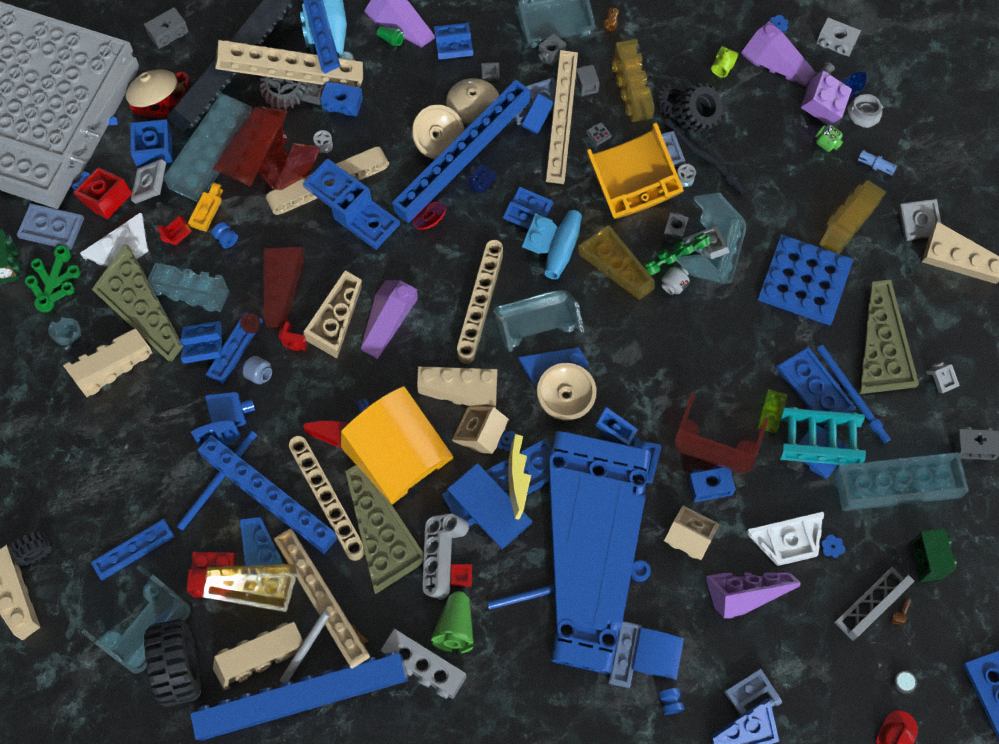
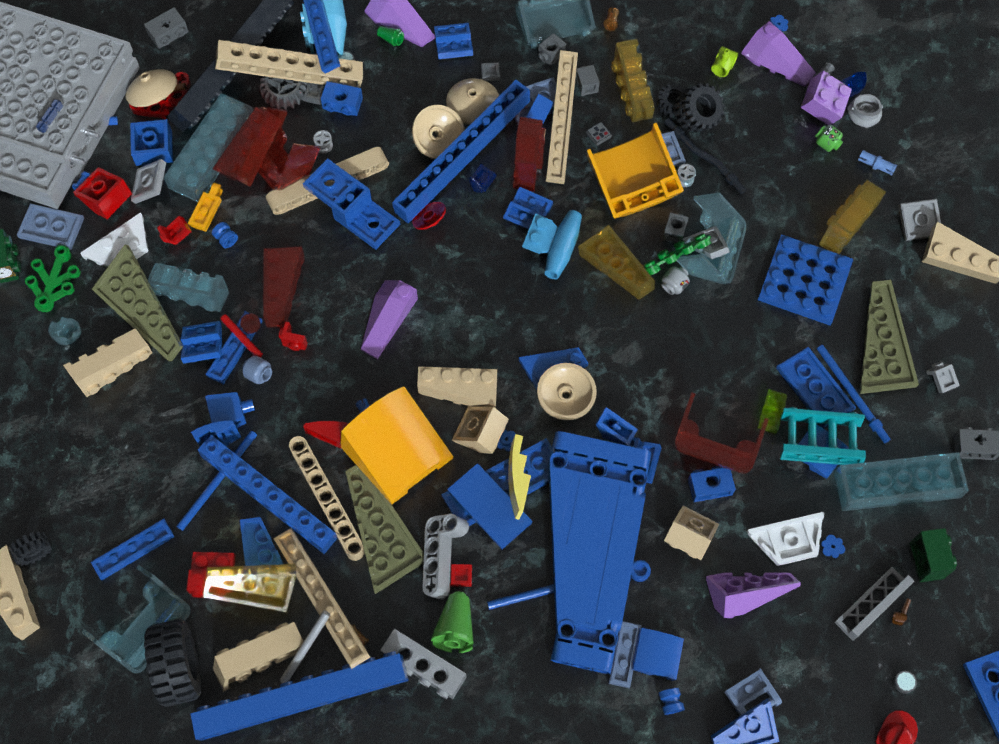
tan wedge [304,271,362,358] -> none
tan beam [457,240,503,364] -> none
clear light blue windscreen [493,290,584,352] -> none
light grey brick [816,18,861,57] -> none
none -> dark blue axle [35,99,63,133]
none -> red bar [221,314,263,358]
none -> clear red wedge [513,117,546,191]

